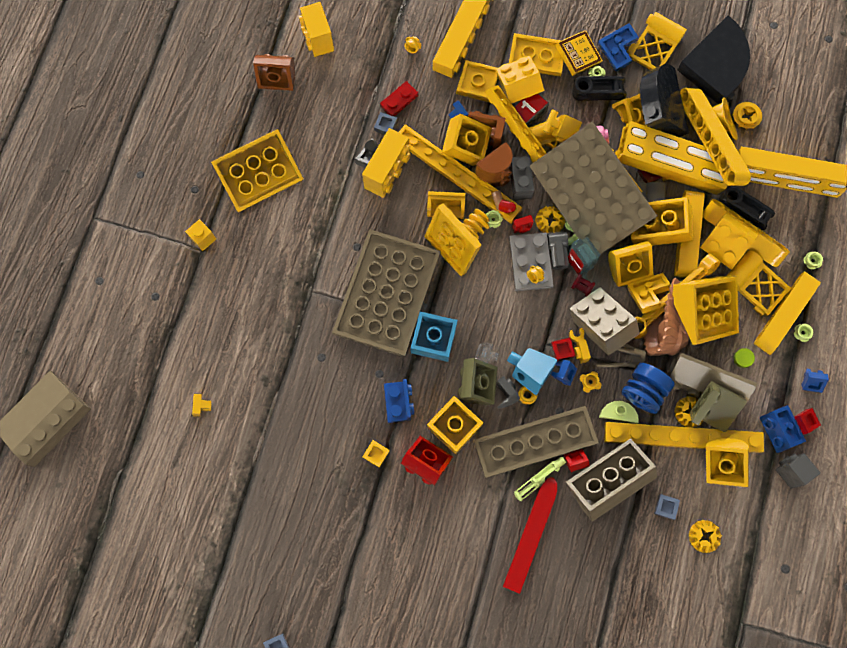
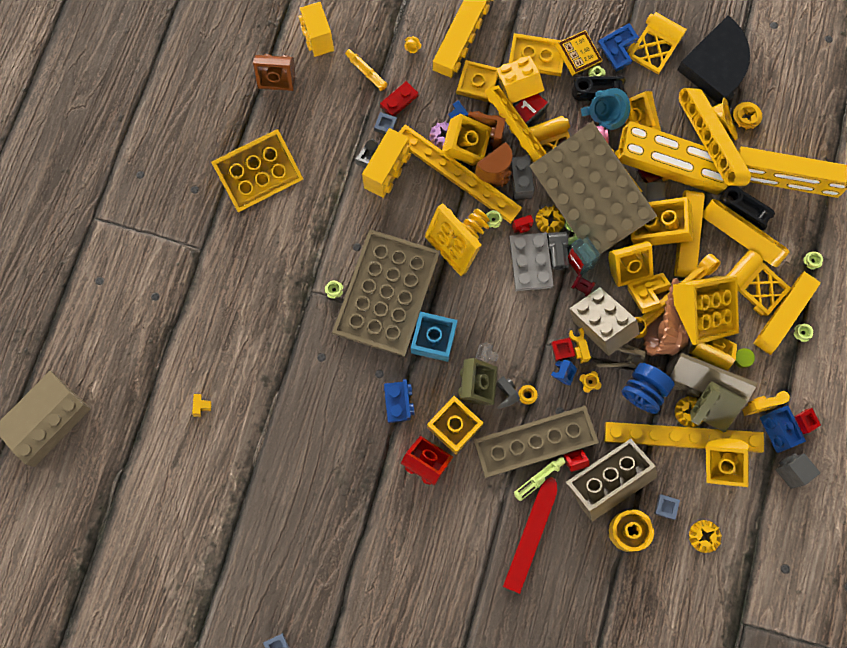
yellow brick [185,219,216,252] -> none
yellow plate [363,440,390,468] -> none
yellow hinge [427,191,465,219] -> none
arm [492,191,516,213] -> none
torso [507,348,557,396] -> none
yellow plate [527,266,544,284] -> none
yellow brick [543,110,582,143] -> none
yellowish green plate [599,401,639,424] -> none
black brick [640,64,689,137] -> none
yellow brick [700,213,758,270] -> none
blue tile [801,369,829,393] -> none
none -> yellowish green plate [325,281,343,299]
none -> yellow piece [345,49,388,91]
none -> lavender gear [430,121,449,149]
none -> dark azure helmet [581,88,630,130]
none -> yellow brick [609,510,654,552]
none -> yellow brick [689,337,737,371]
none -> yellow plate [742,391,790,416]

